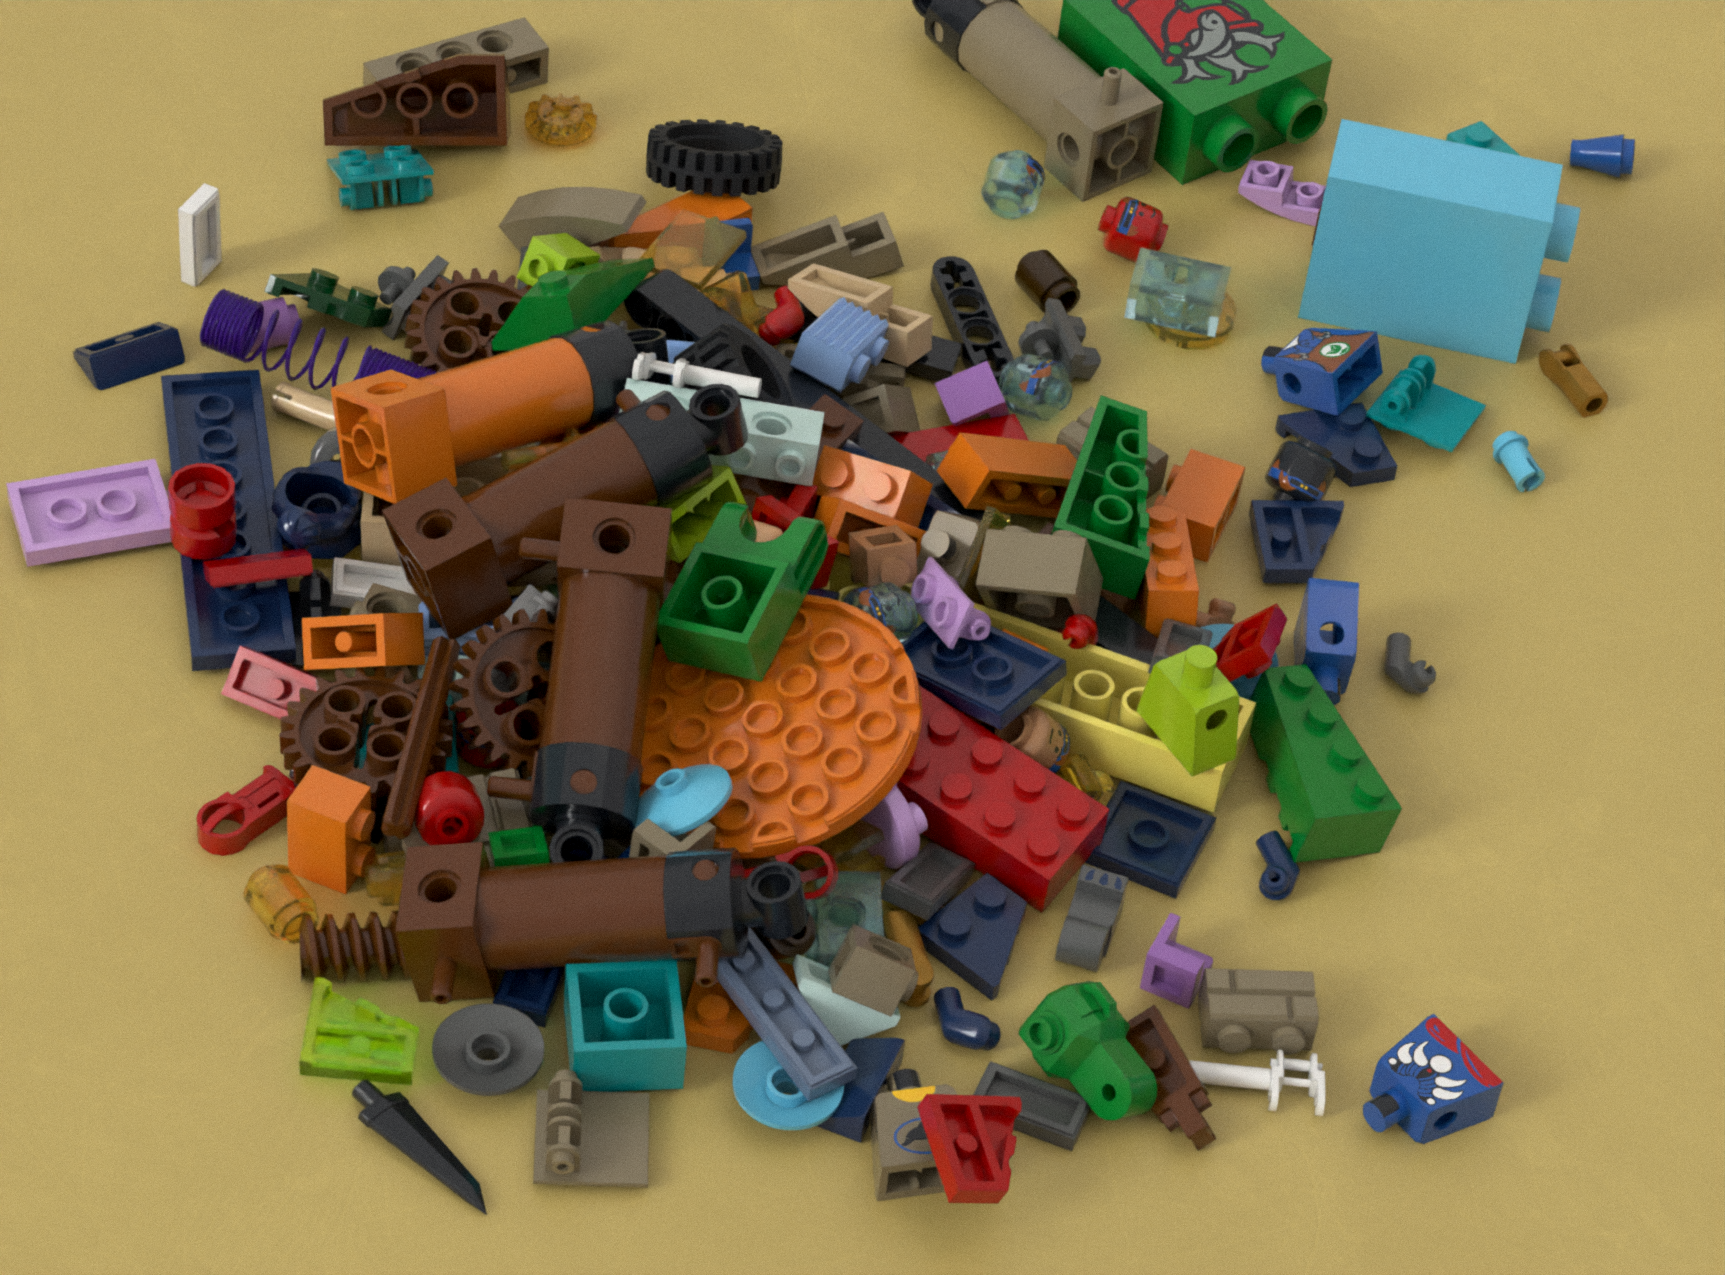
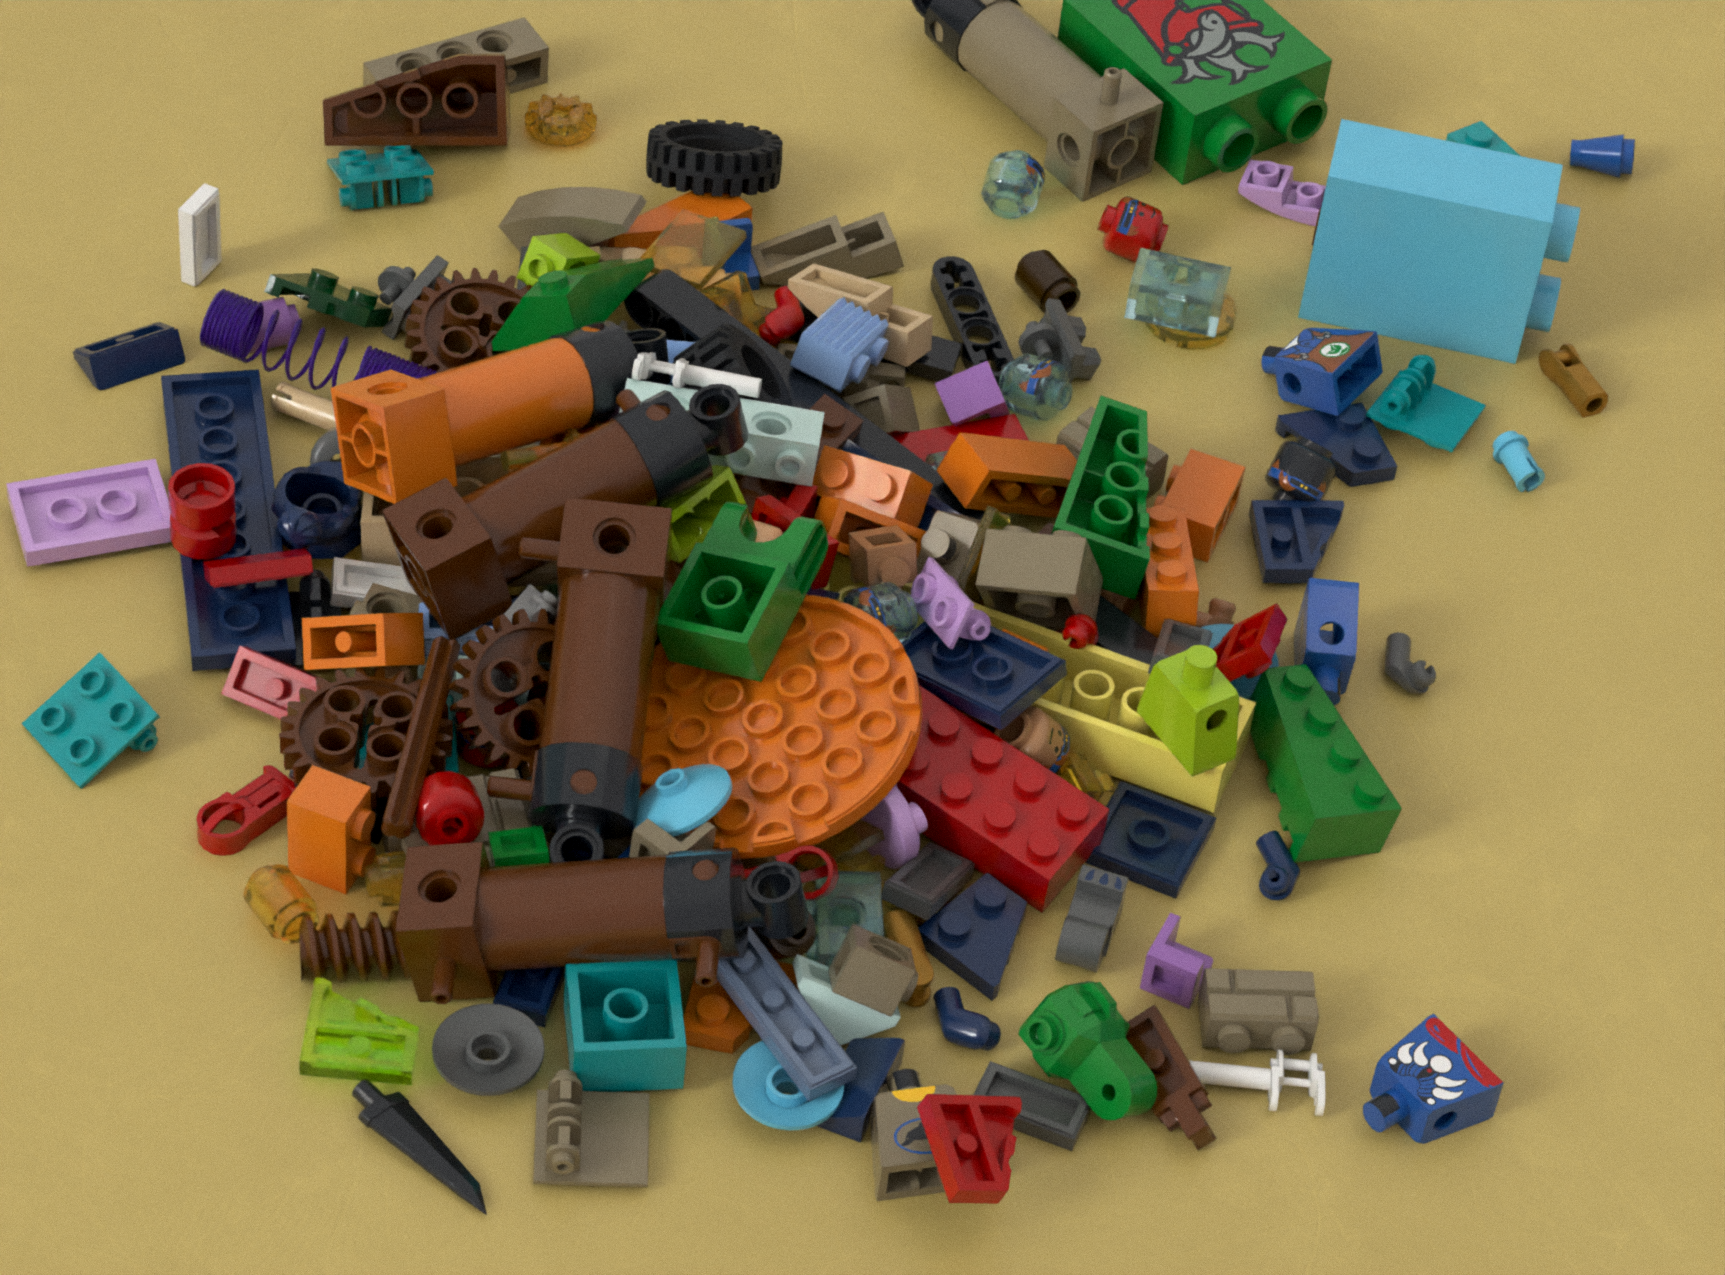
none -> teal hinge [22,652,160,789]

